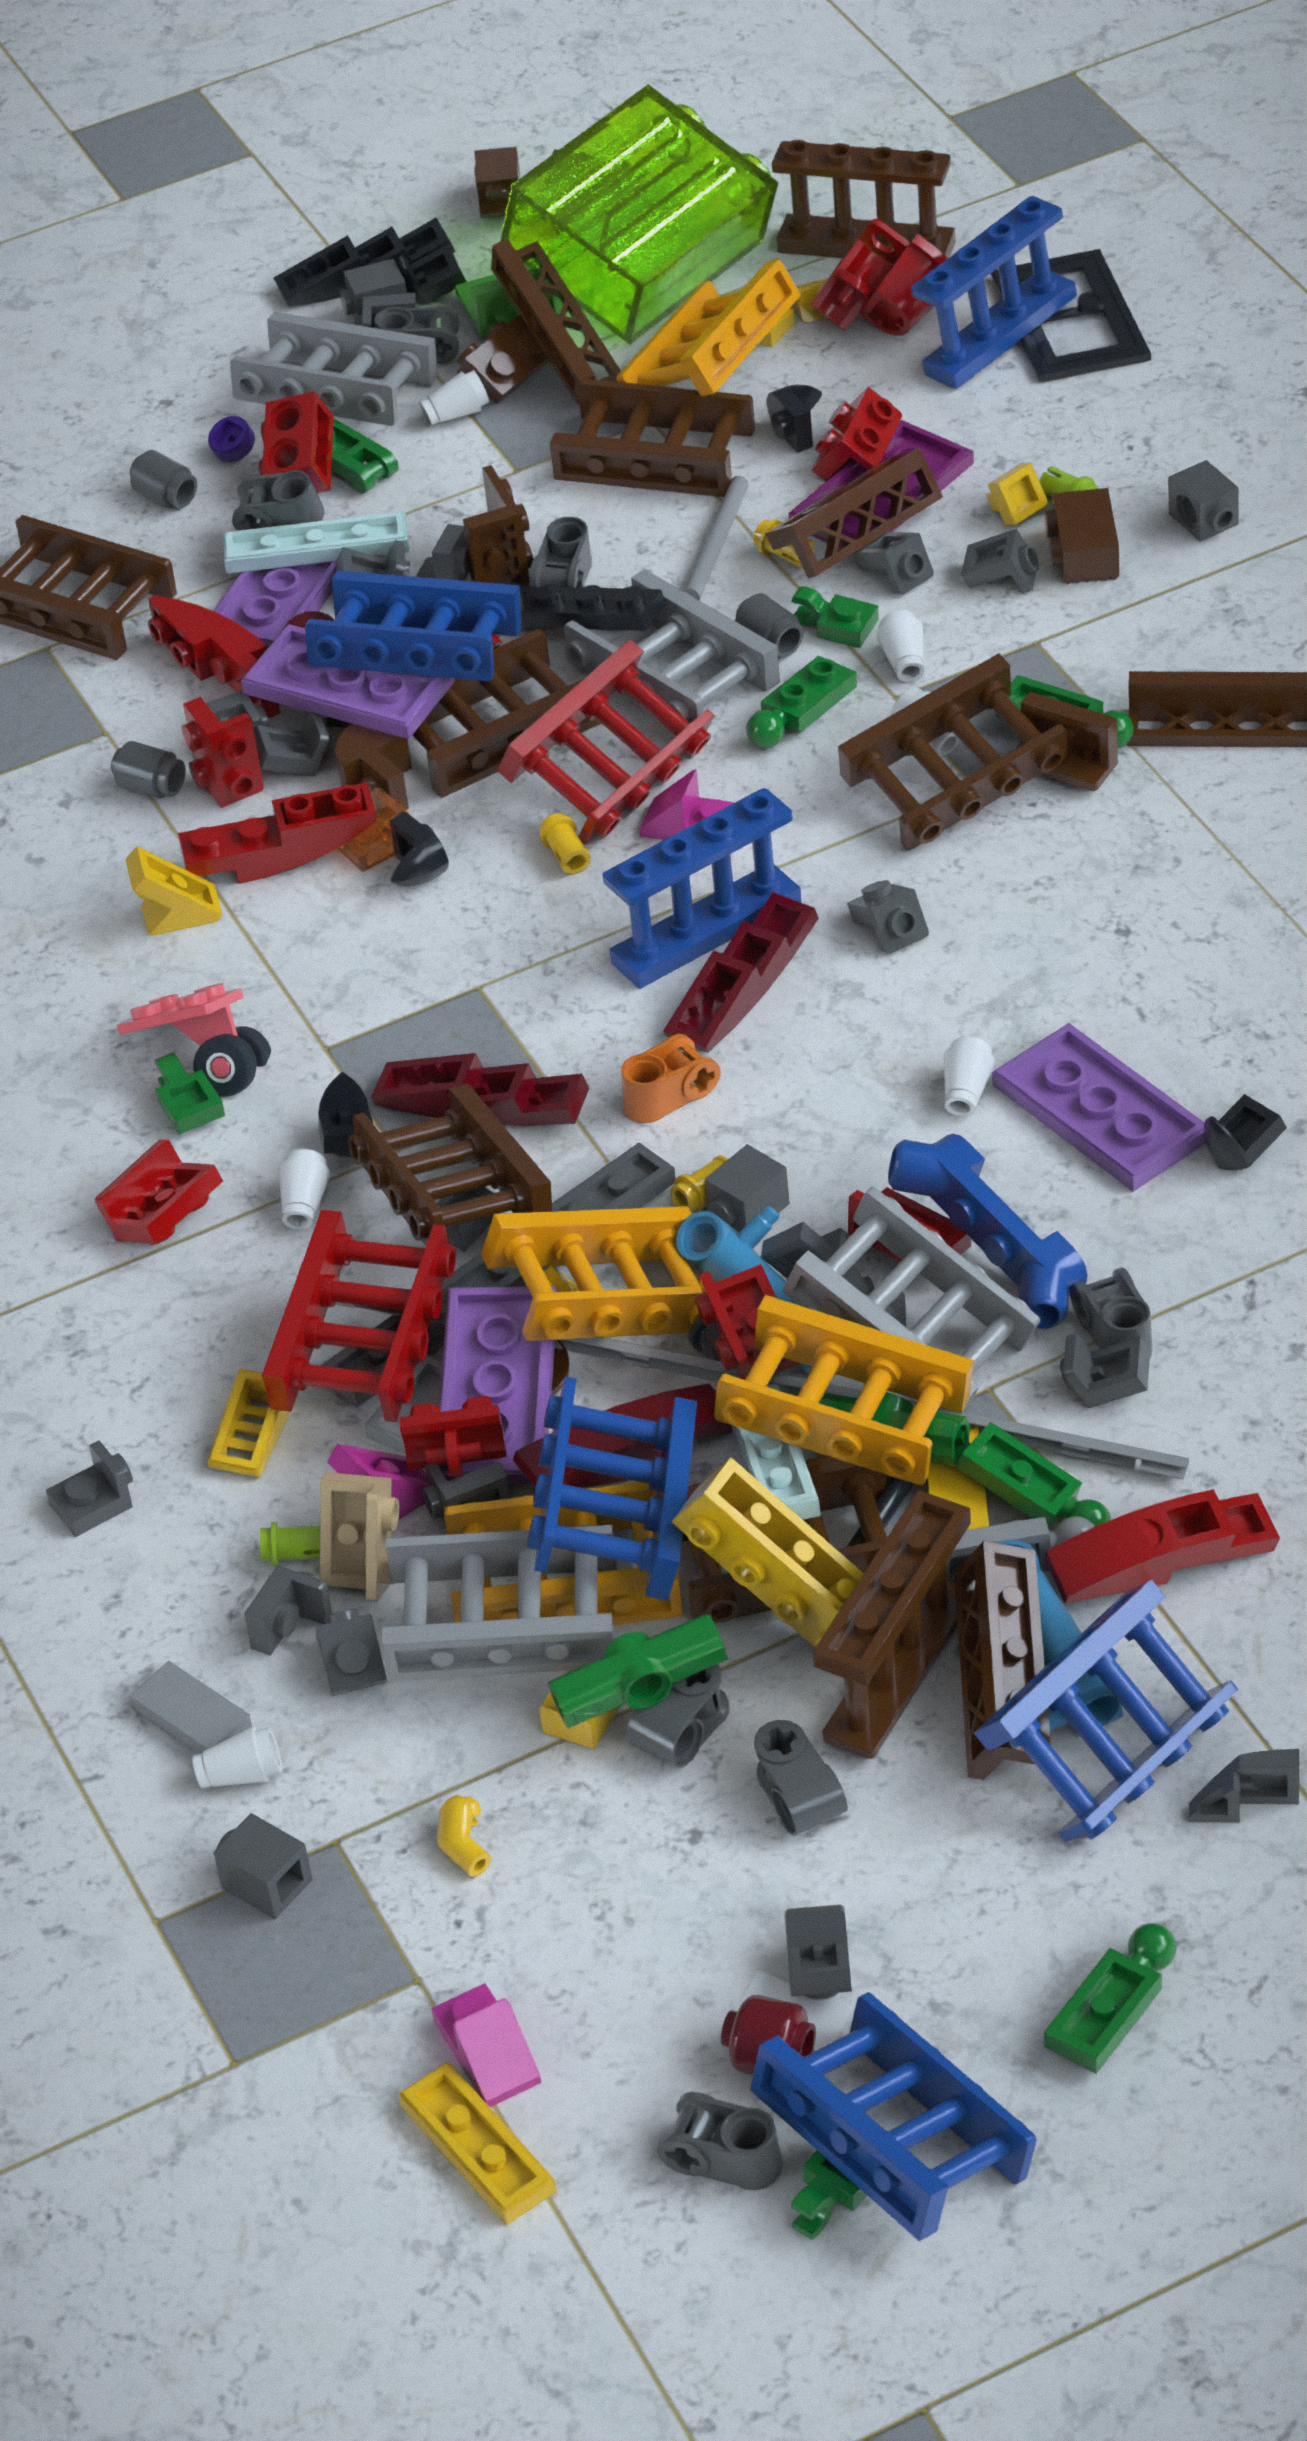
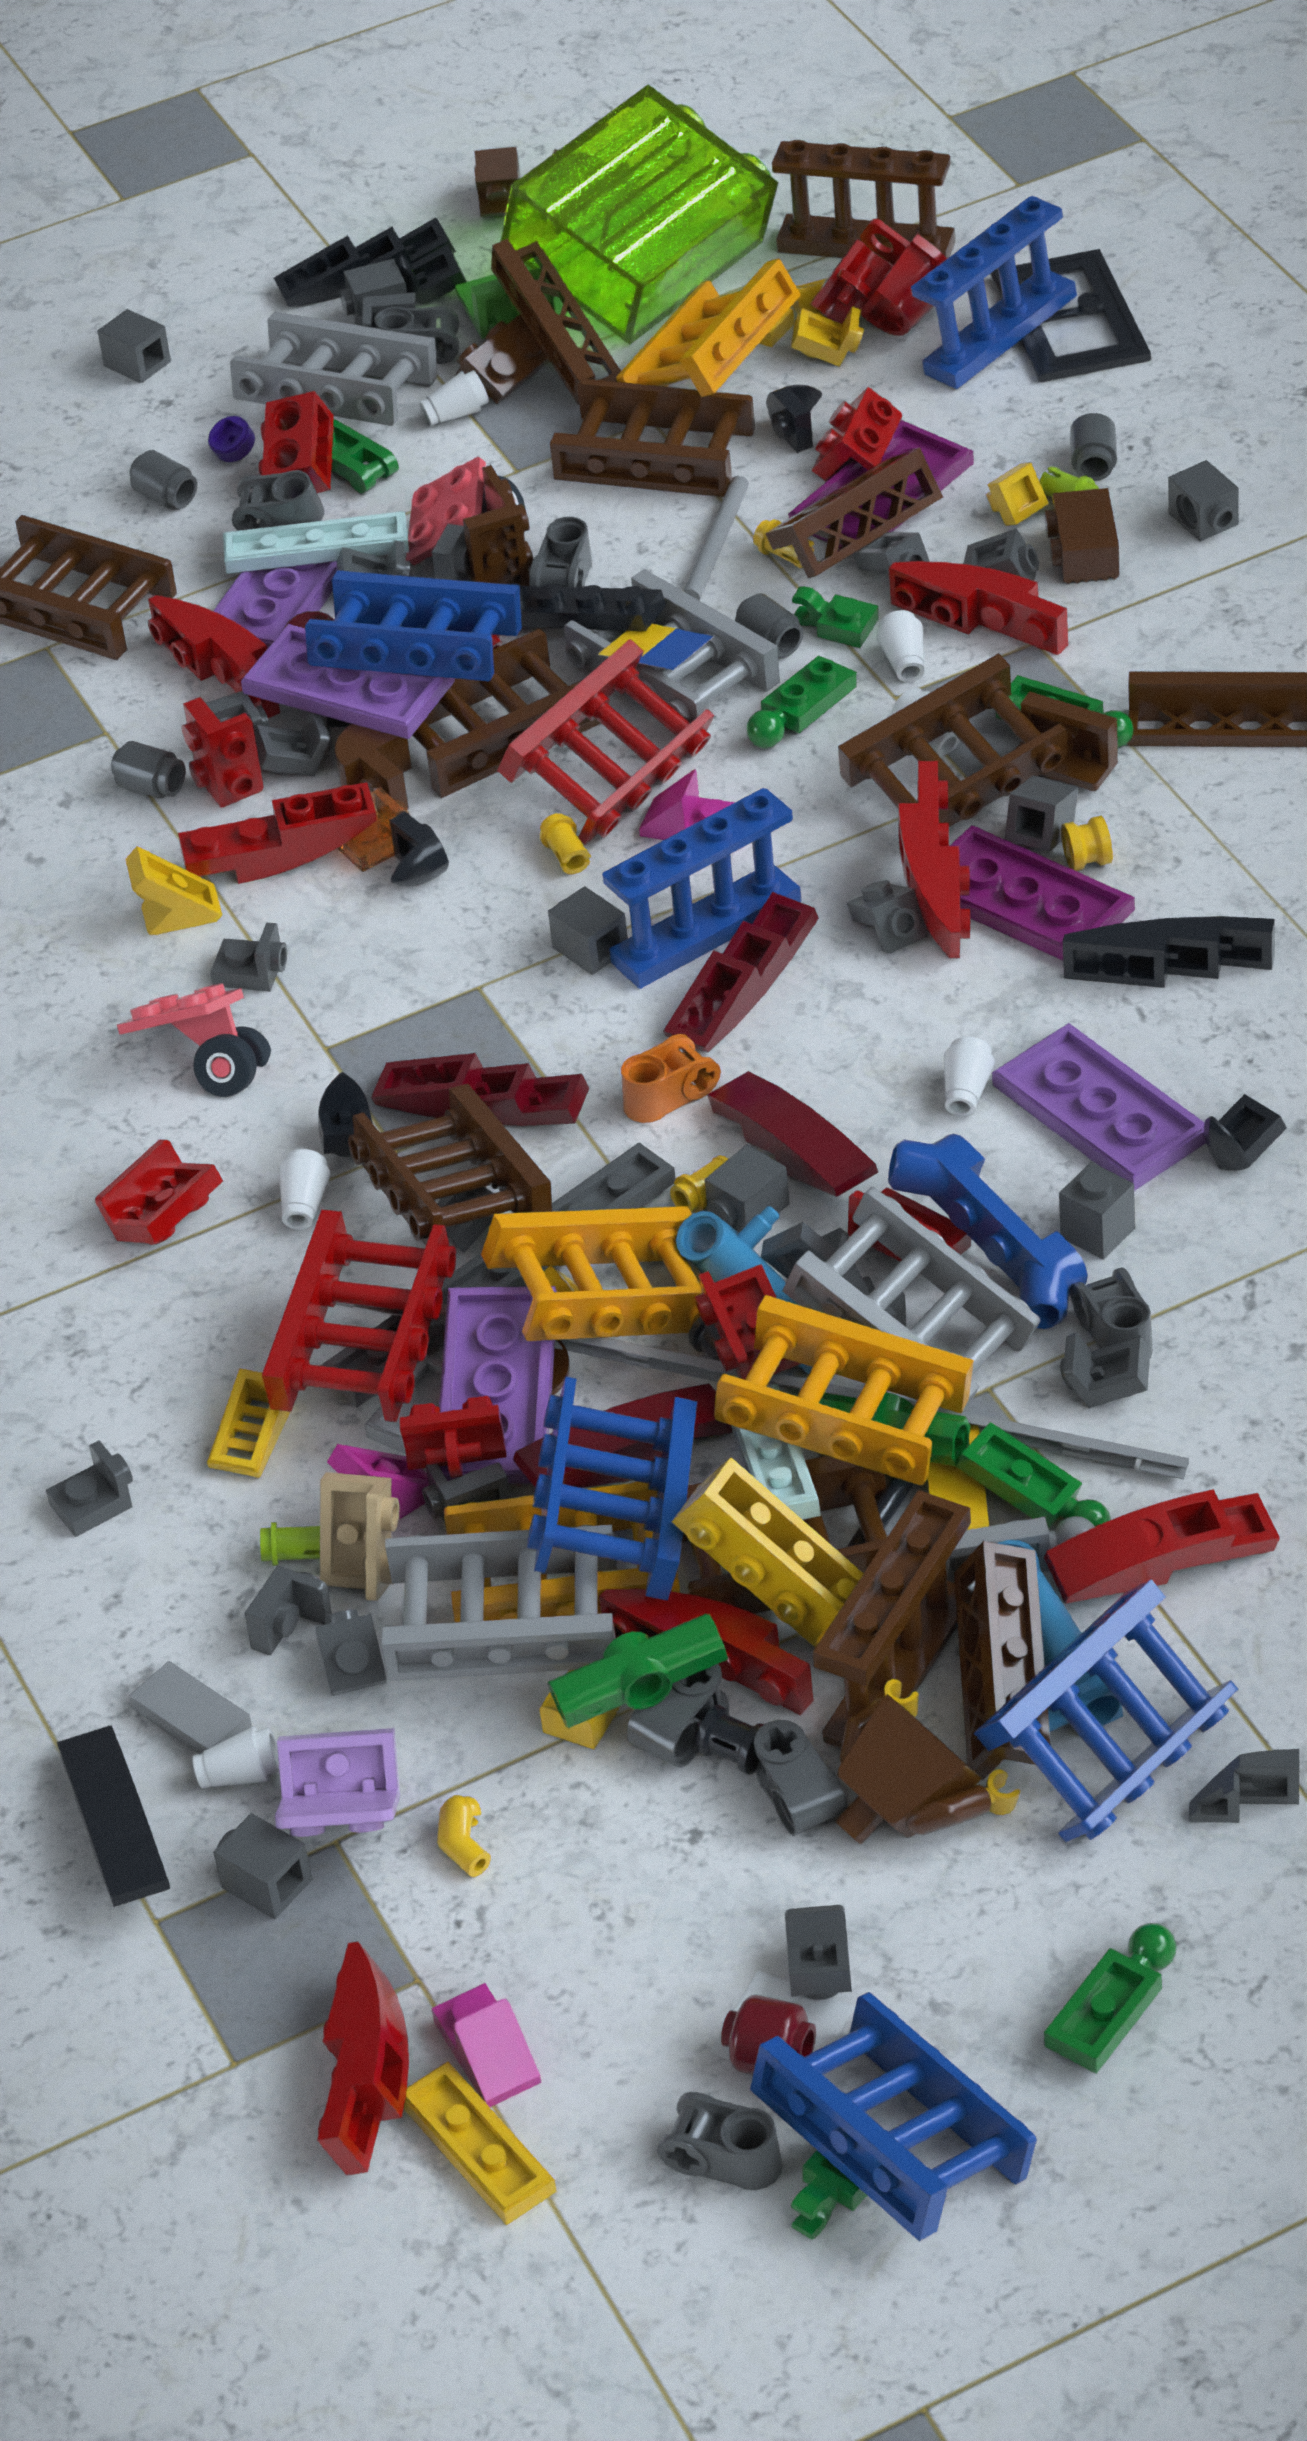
green plate [155,1052,225,1135] -> none
none -> black slope [57,1725,171,1907]
none -> dark grey brick [97,309,171,384]
none -> dark grey bracket [210,922,288,992]
none -> lavender bracket [275,1728,400,1837]
none -> red slope [317,1941,409,2176]
none -> coral plate [406,457,526,565]
none -> dark grey brick [548,886,628,975]
none -> blue sticker [598,624,714,670]
none -> red slope [599,1588,814,1715]
none -> black bush [695,1705,765,1775]
none -> dark red slope [707,1071,879,1197]
none -> yellow bracket [791,306,864,367]
none -> reddish brown torso [835,1679,1021,1845]
none -> red slope [889,561,1068,655]
none -> red slope [898,761,970,958]
none -> magenta tile [950,825,1135,961]
none -> dark grey brick [1005,775,1078,851]
none -> dark grey brick [1059,1162,1135,1260]
none -> yellow wheel [1061,815,1113,871]
none -> black slope [1063,916,1275,988]
none -> dark grey brick [1070,413,1117,481]

